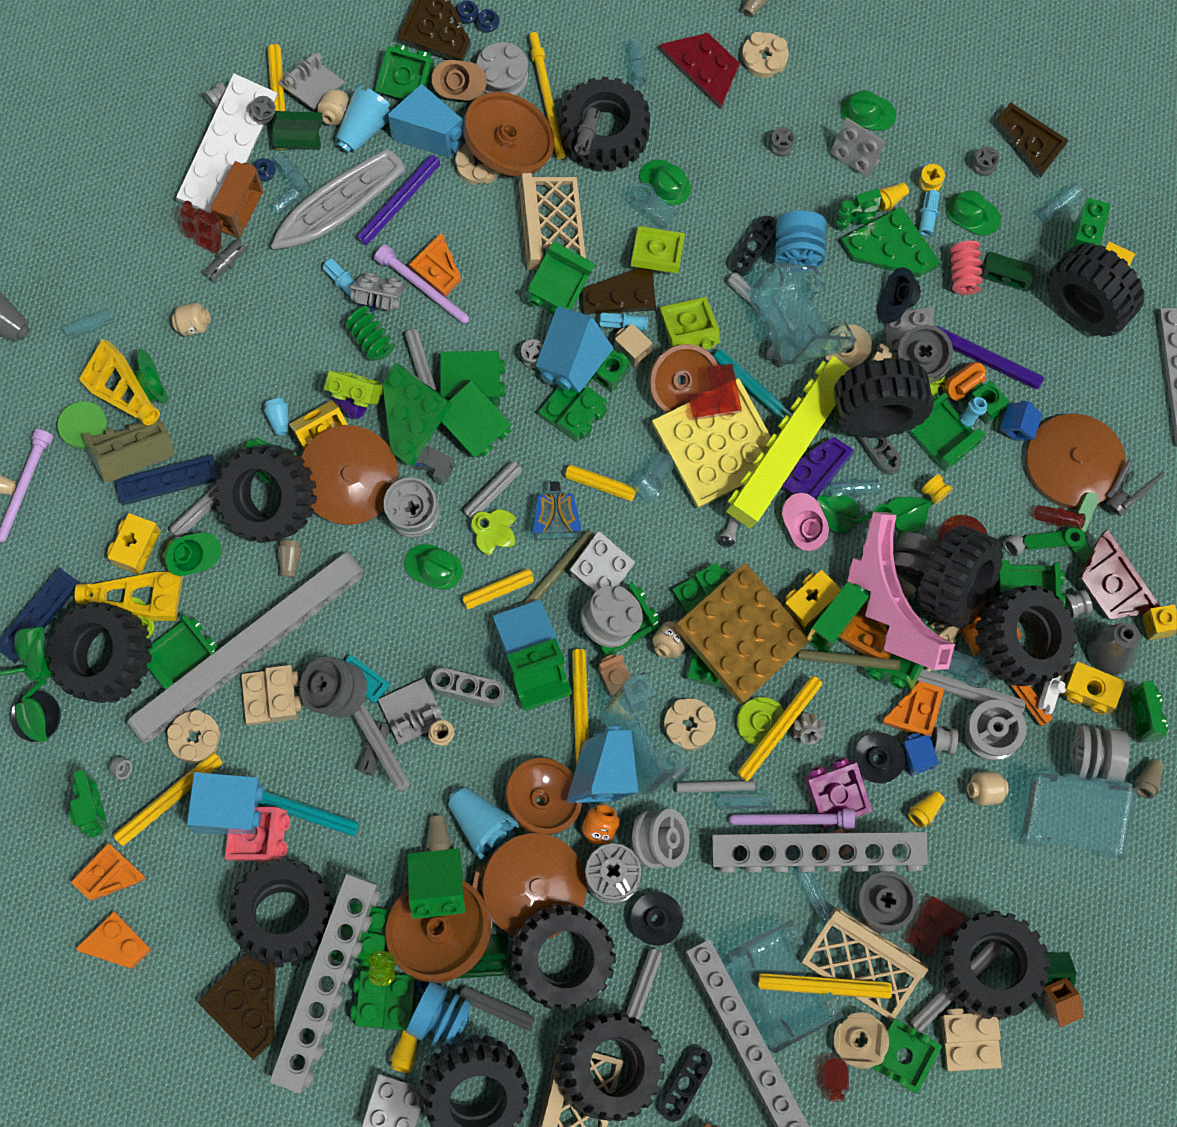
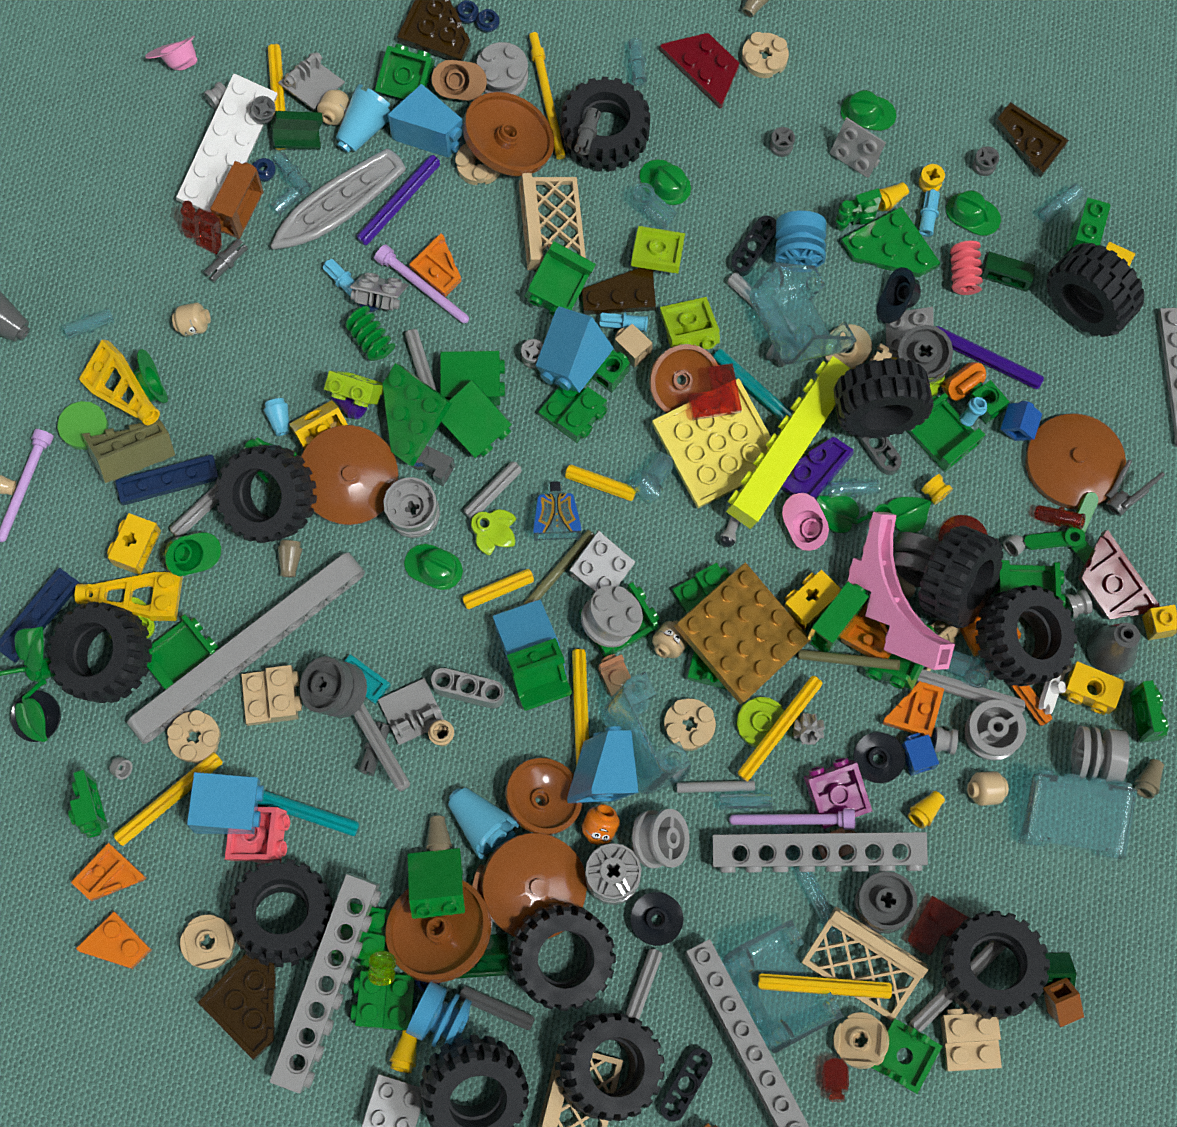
none -> bright pink piece [145,36,197,70]
none -> tan plate [180,915,235,970]

